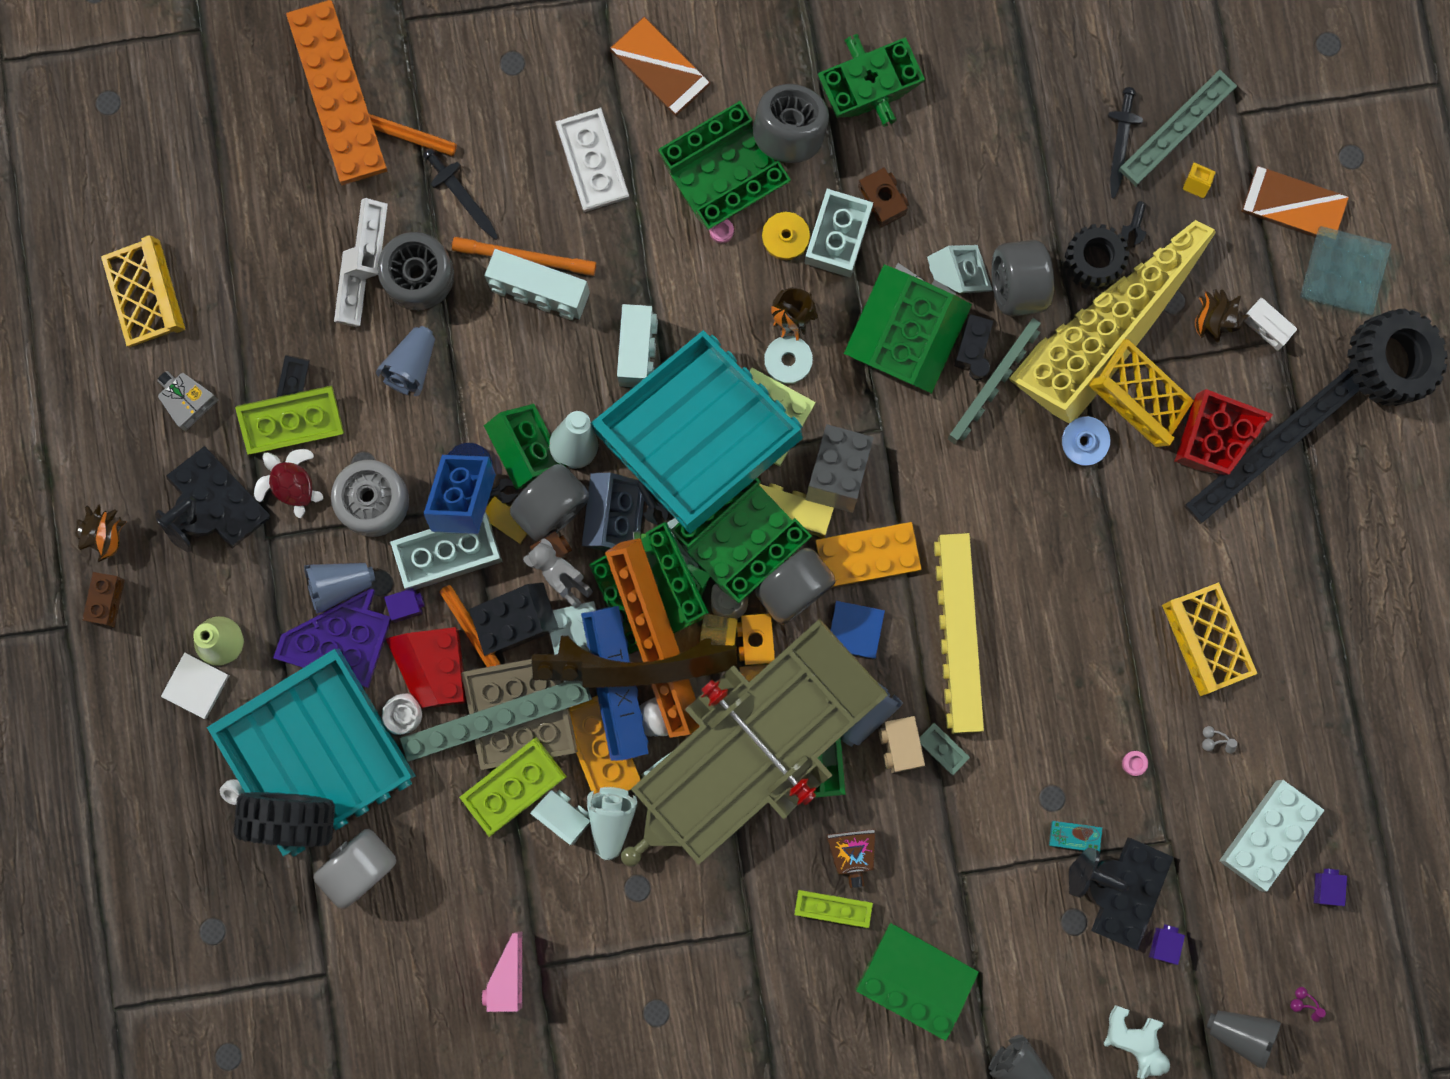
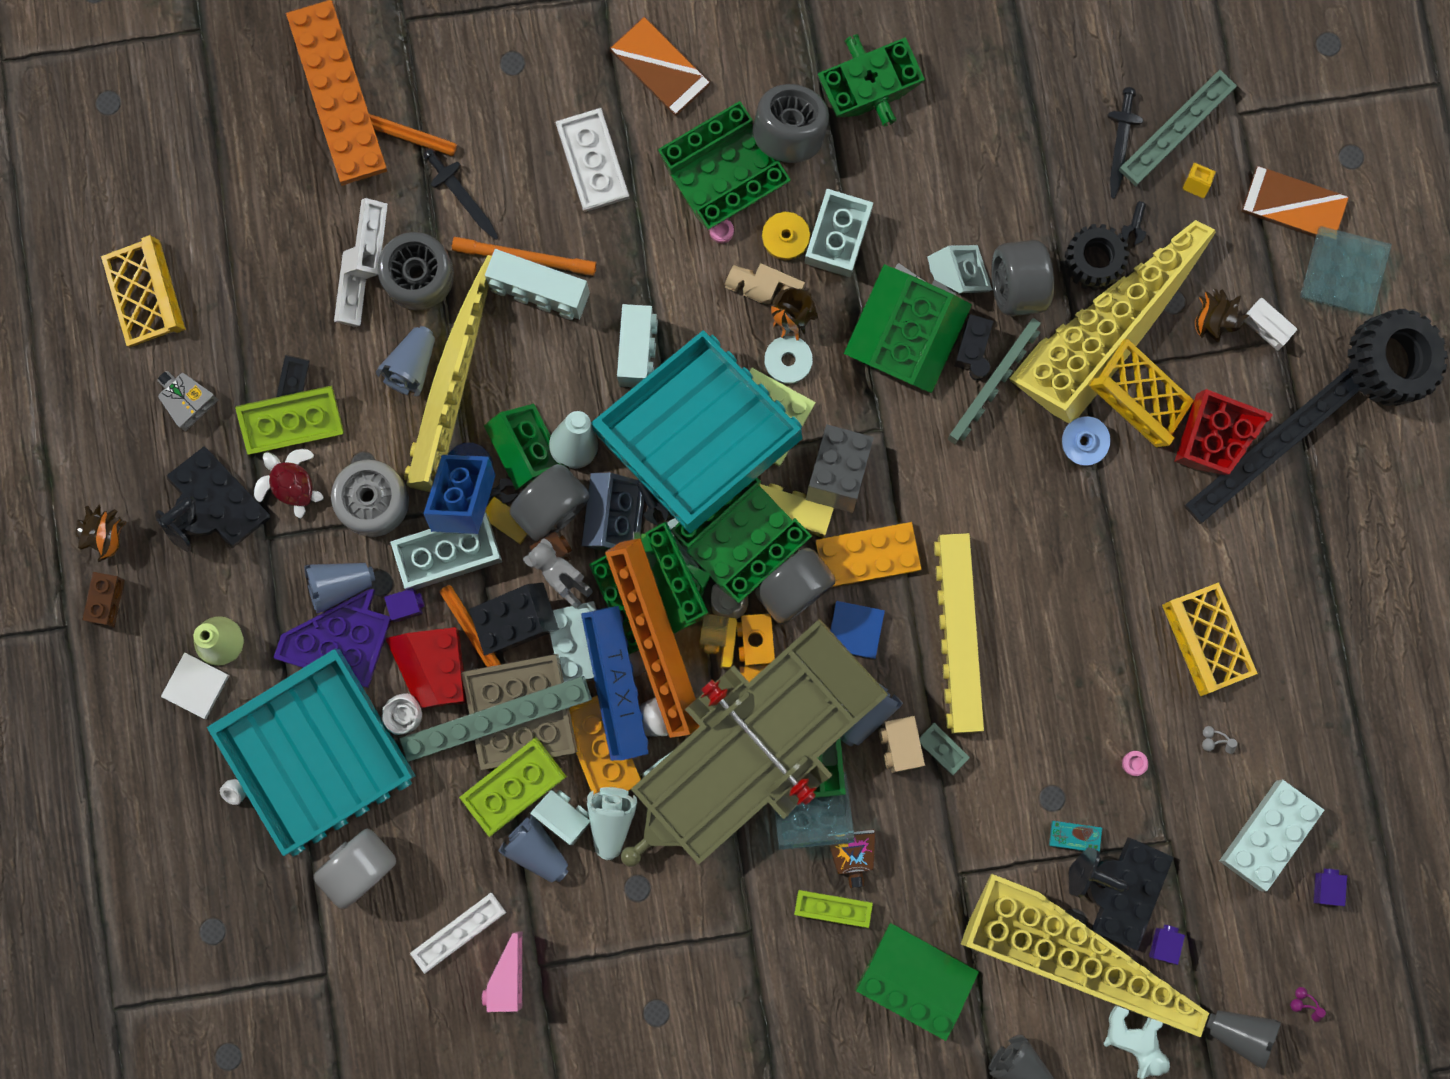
black tyre [233,792,335,847] -> none
dark brown slope [532,636,736,688] -> none
reddish brown brick [858,167,909,228] -> none
none -> light yellow wedge [404,255,492,492]
none -> white tile [410,892,506,974]
none -> sand blue cone [499,815,568,883]
none -> tan plate [725,263,805,304]
none -> clear light blue plate [775,771,854,850]
none -> light yellow wedge [960,874,1209,1037]

